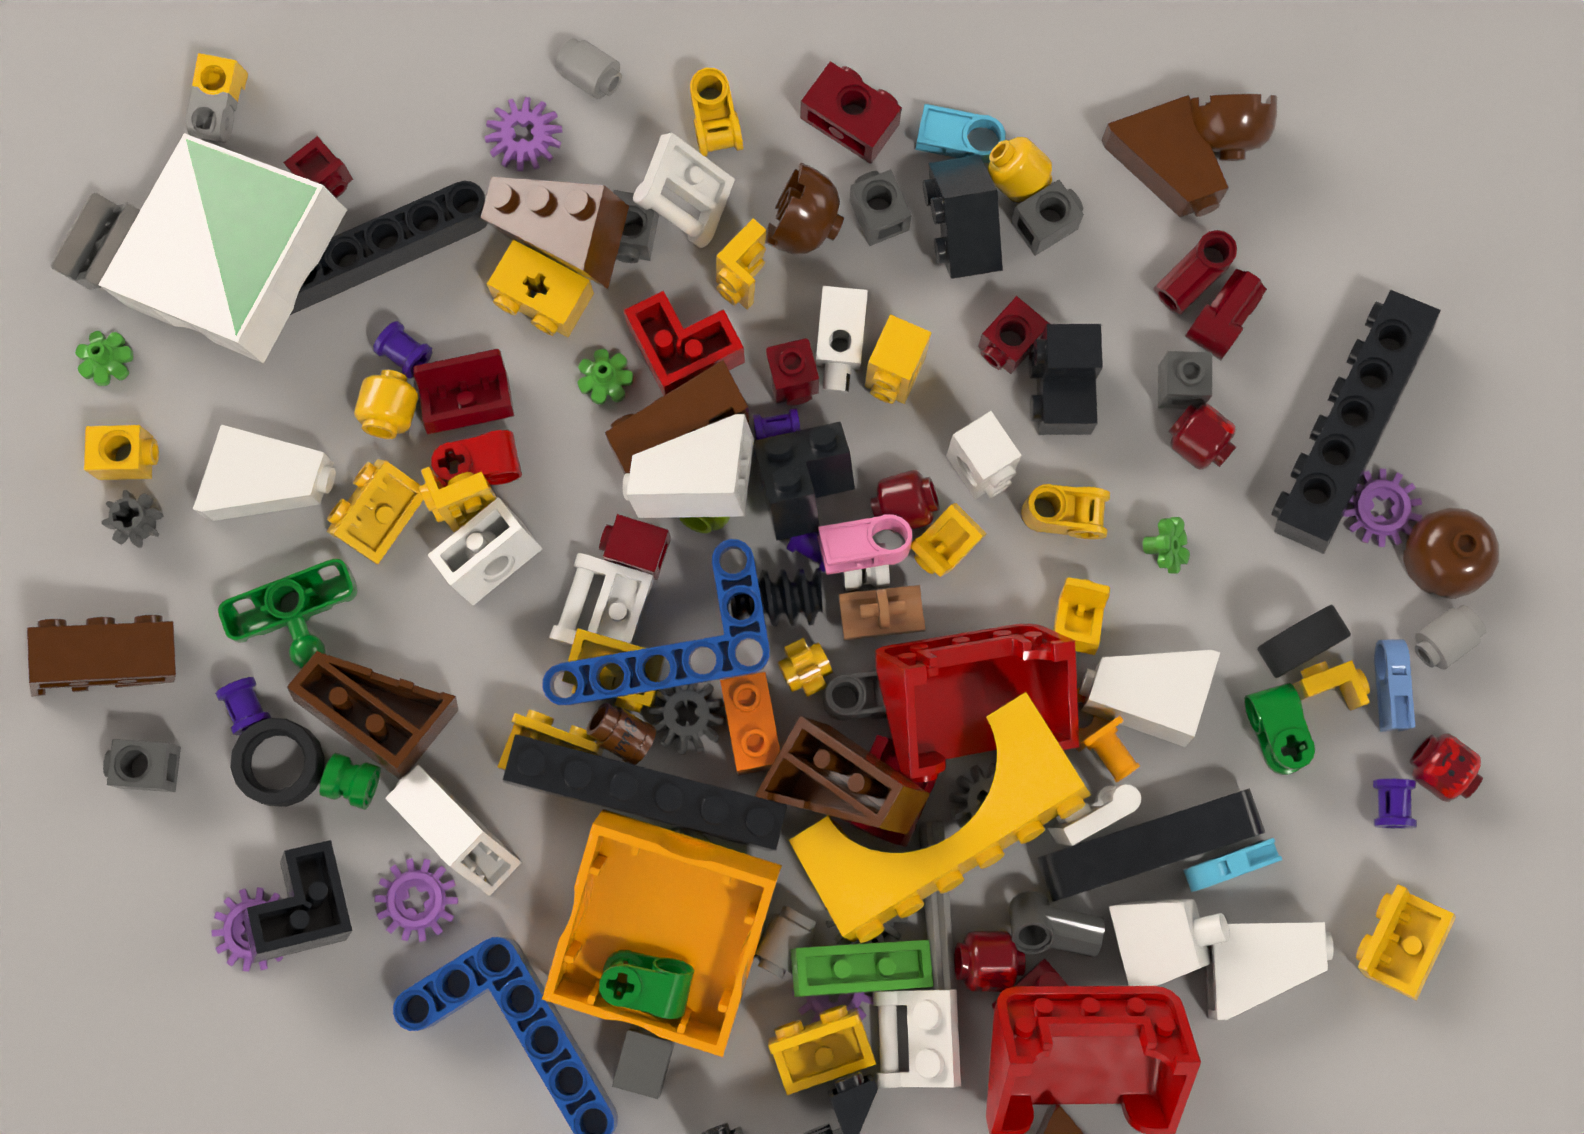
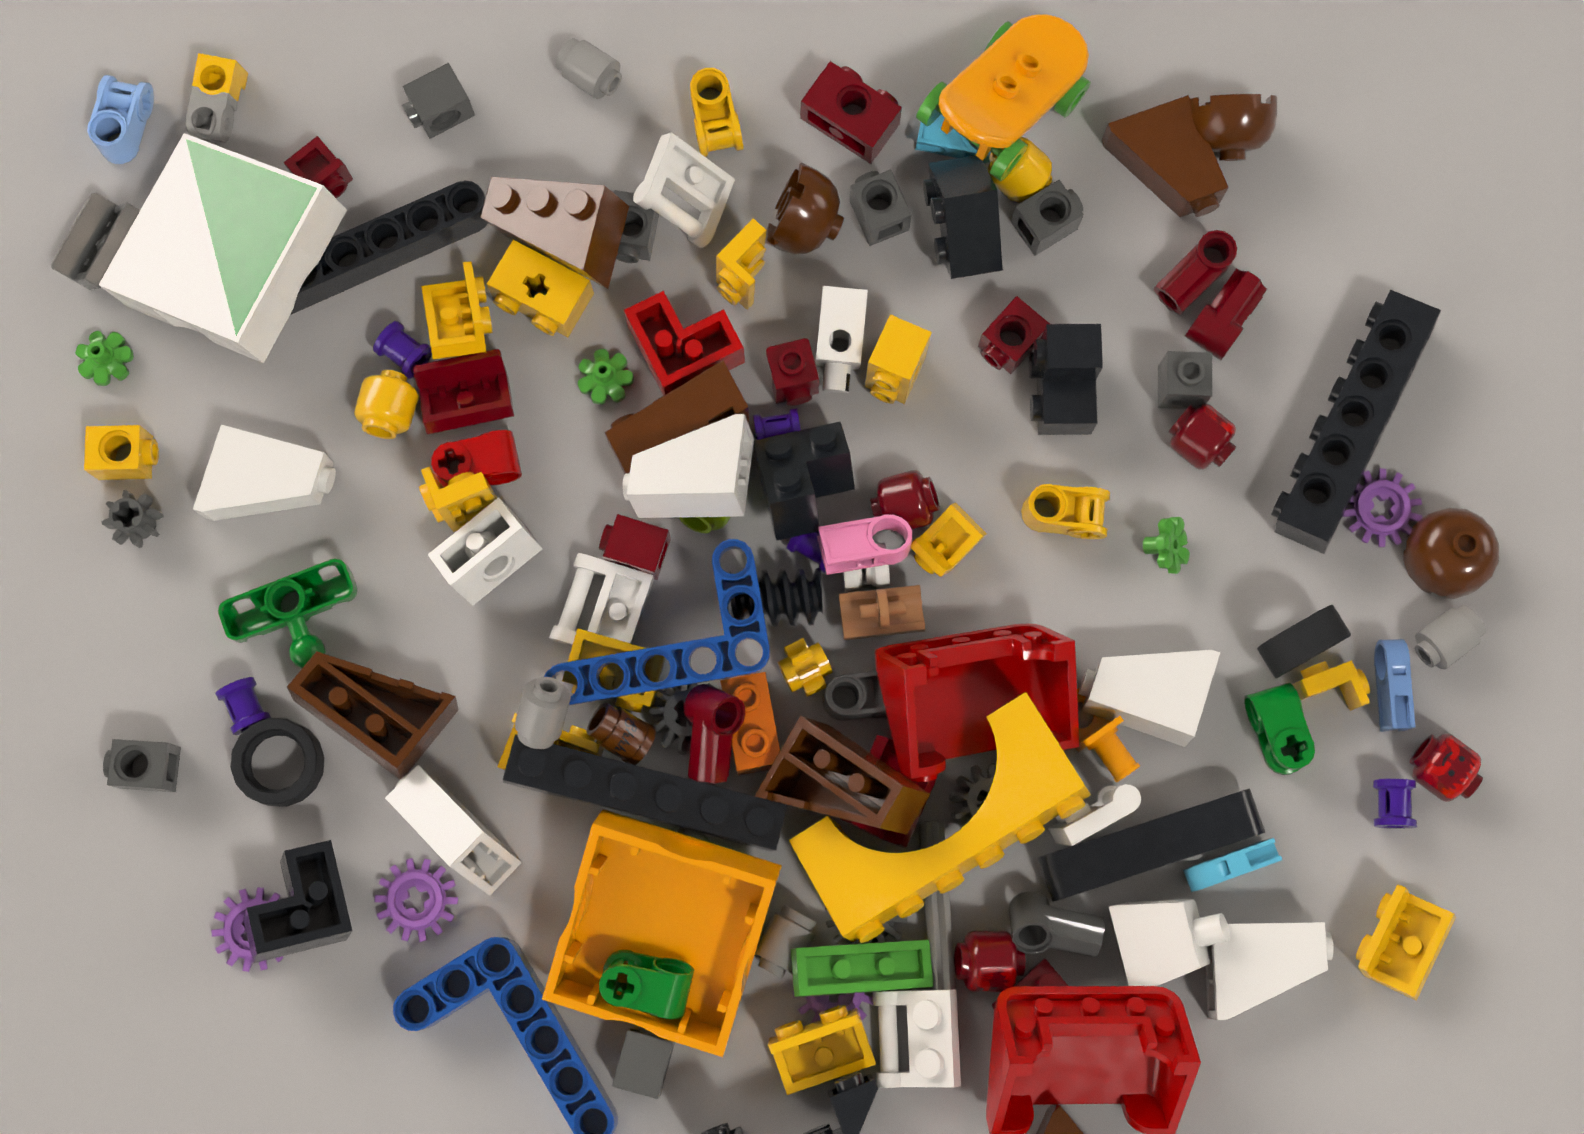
reddish brown wedge [27,615,176,697] -> none
green wheel [319,752,381,810] -> none
yellow bracket [326,459,423,565] -> none
medium lavender gear [485,97,563,171] -> none
white brick [946,411,1022,500] -> none
yellow bracket [1053,577,1110,655] -> none
none -> light blue piece [87,75,154,164]
none -> dark grey brick [402,62,475,139]
none -> yellow bracket [421,261,493,359]
none -> light grey brick [515,677,571,749]
none -> dark red piece [684,684,746,784]
none -> light orange piece [916,14,1091,181]

